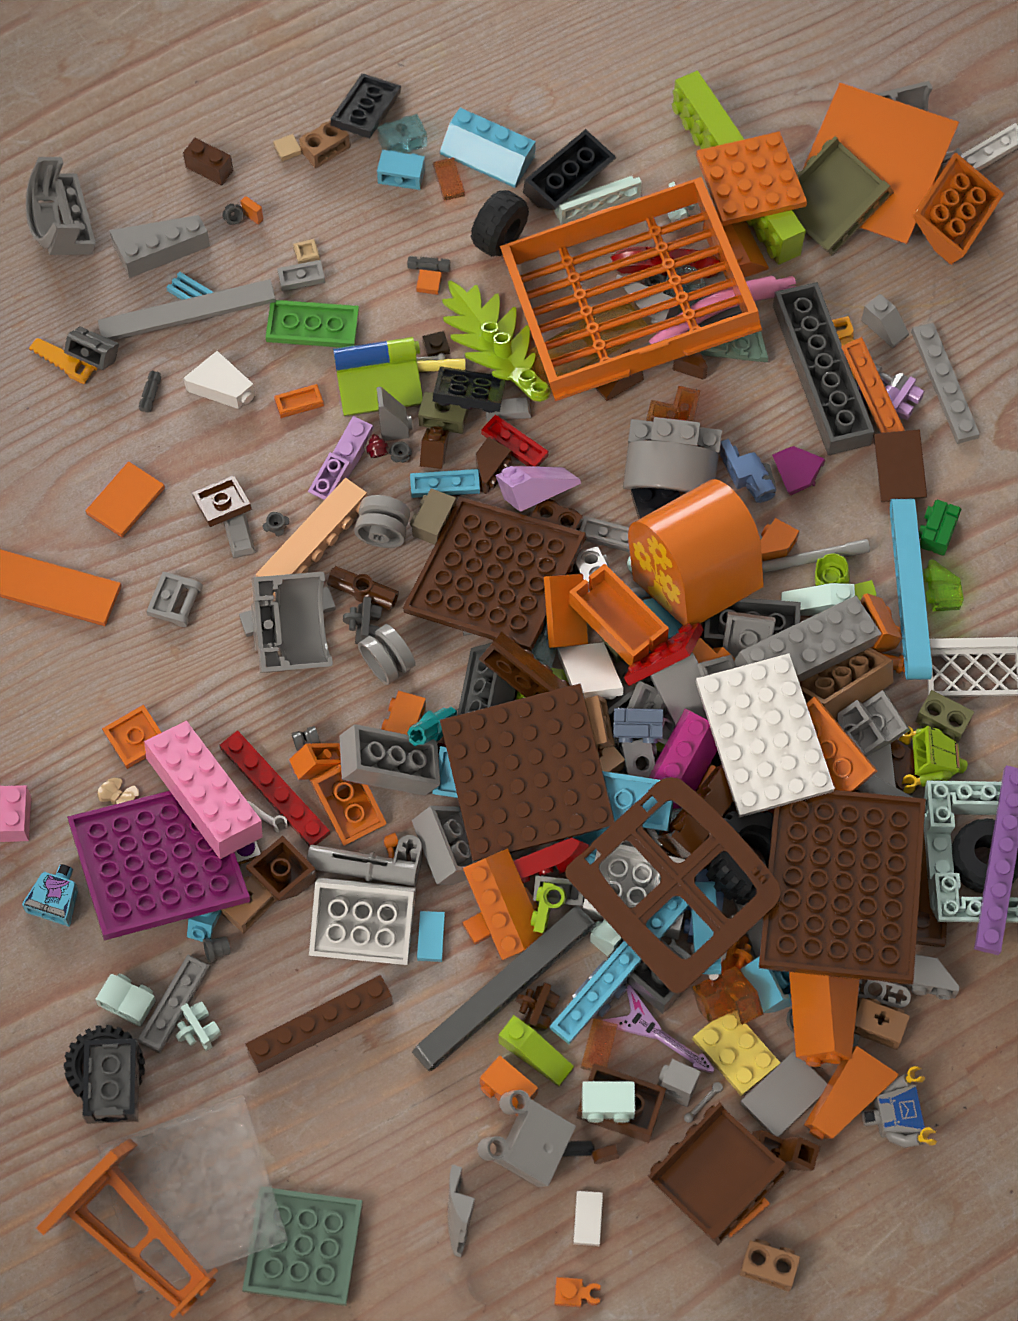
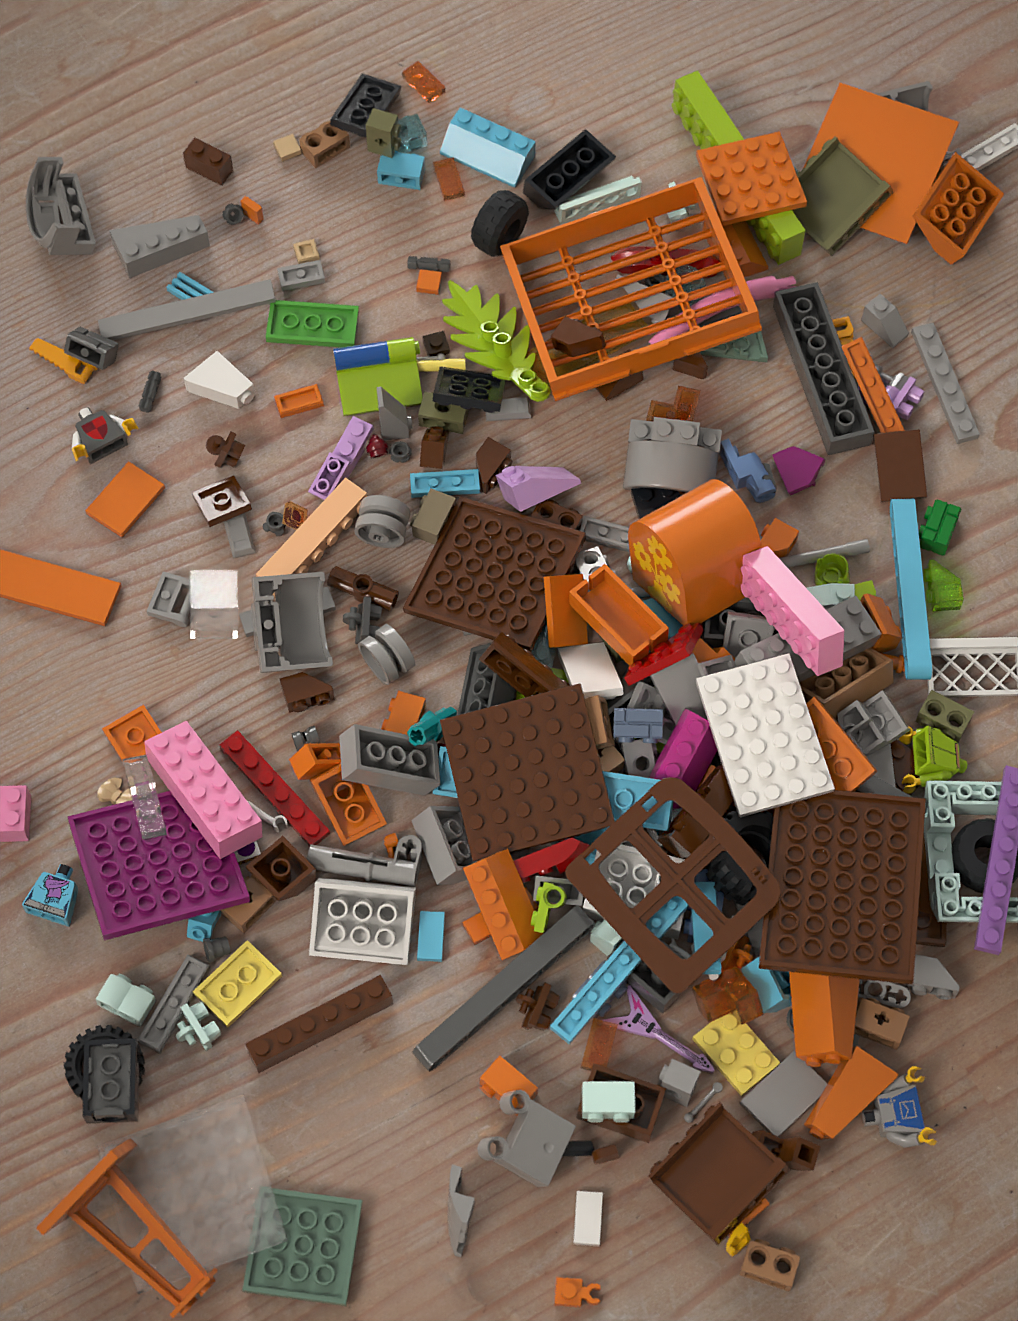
red plate [481,414,549,467] -> none
lime slope [499,1015,574,1087] -> none
none -> torso [72,408,139,464]
none -> clear slope [122,755,167,840]
none -> clear slope [190,570,238,639]
none -> light yellow plate [193,940,282,1028]
none -> reddish brown hips [206,431,245,468]
none -> reddish brown slope [280,672,335,713]
none -> clear orange tile [282,501,308,530]
none -> olive brick [366,108,402,158]
none -> clear orange plate [402,61,445,103]
none -> reddish brown slope [551,316,606,357]
none -> yellow tile [726,1223,751,1257]
none -> bright pink brick [741,546,844,676]

